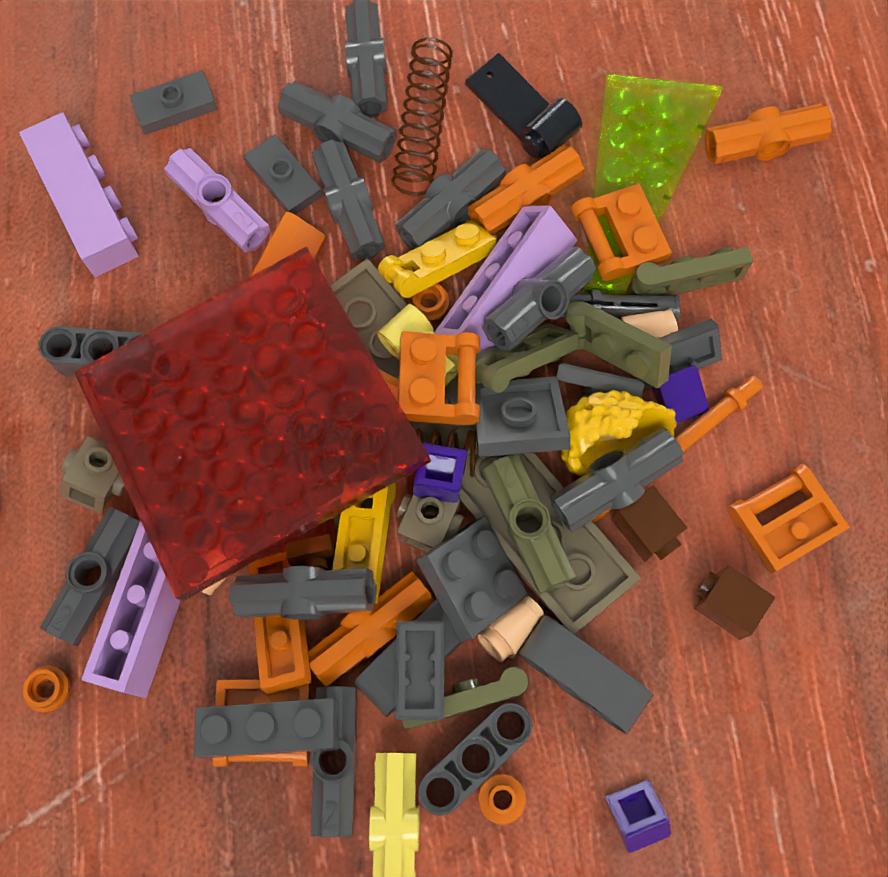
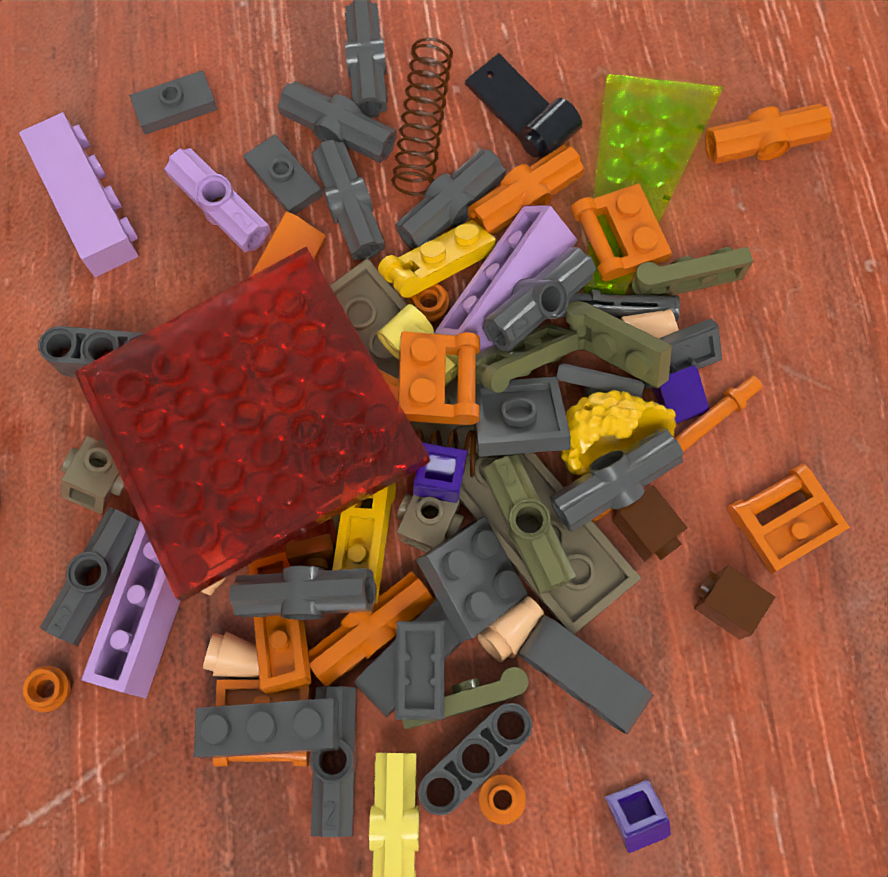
none -> light nougat cone [203,631,259,679]

